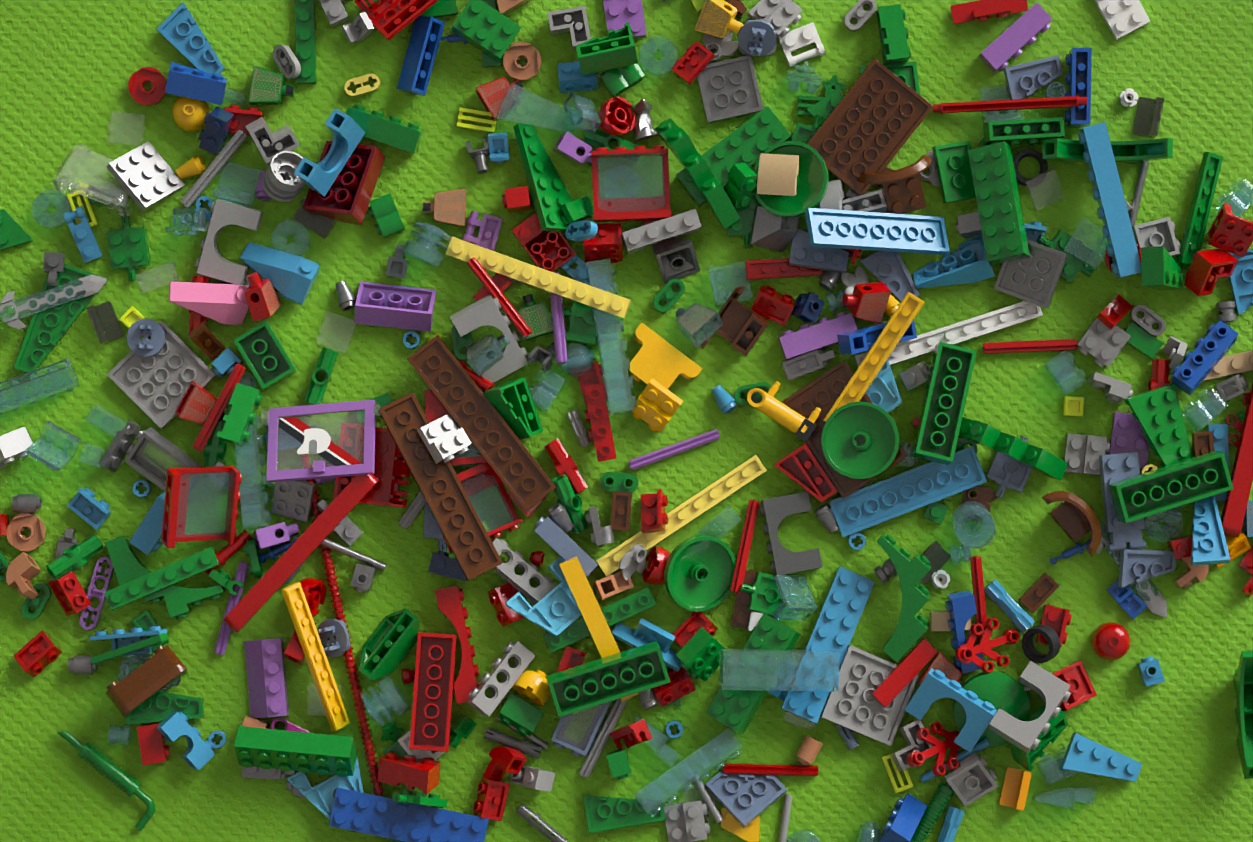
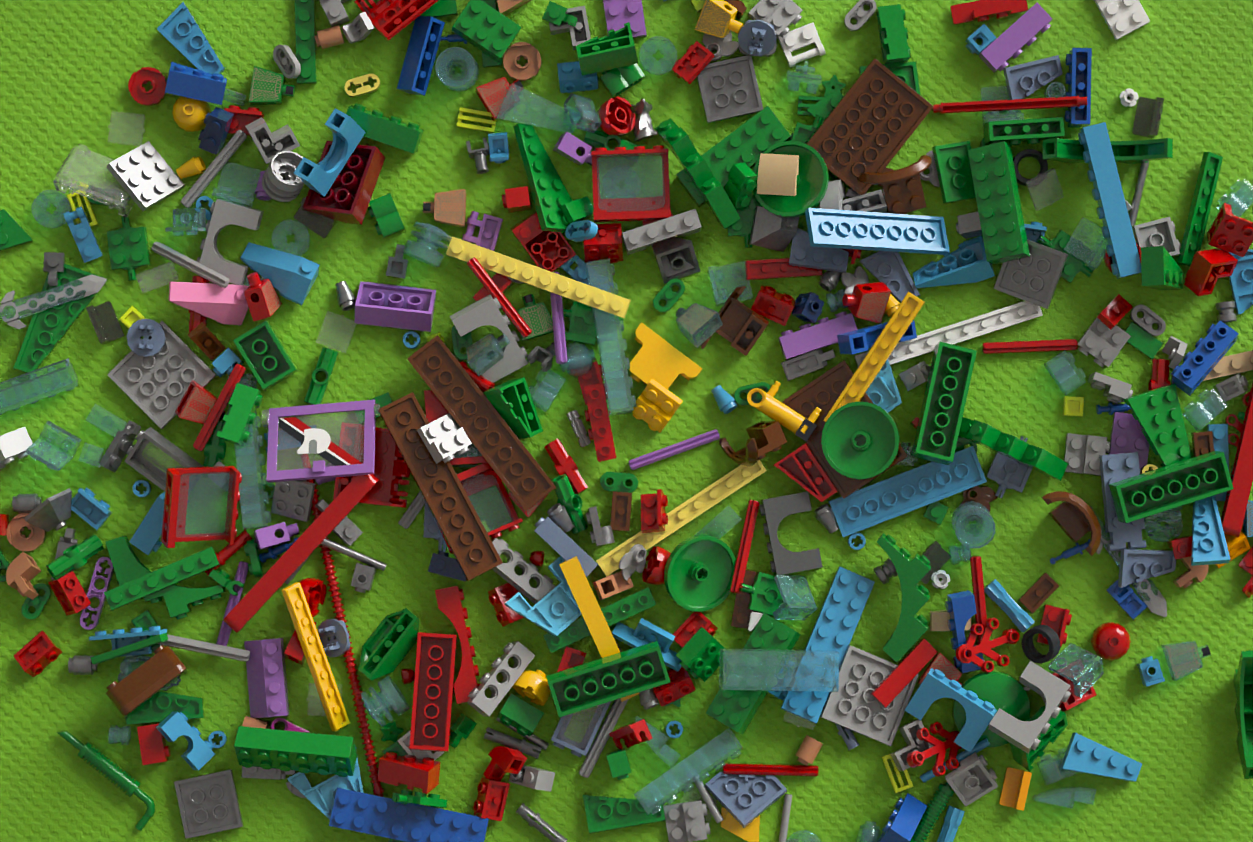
none -> flat silver slope [24,488,72,532]
none -> light grey axle [151,242,230,288]
none -> light grey axle [158,634,250,662]
none -> flat silver plate [174,769,243,839]
none -> nougat brick [314,25,344,50]
none -> clear light blue wheel [435,47,479,92]
none -> green plate [542,1,578,27]
none -> reddish brown piece [719,421,787,467]
none -> dark azure brick [966,24,997,55]
none -> clear light blue bracket [1049,643,1104,698]
none -> blue piece [1096,402,1131,415]
none -> clear light blue torso [1161,641,1211,681]

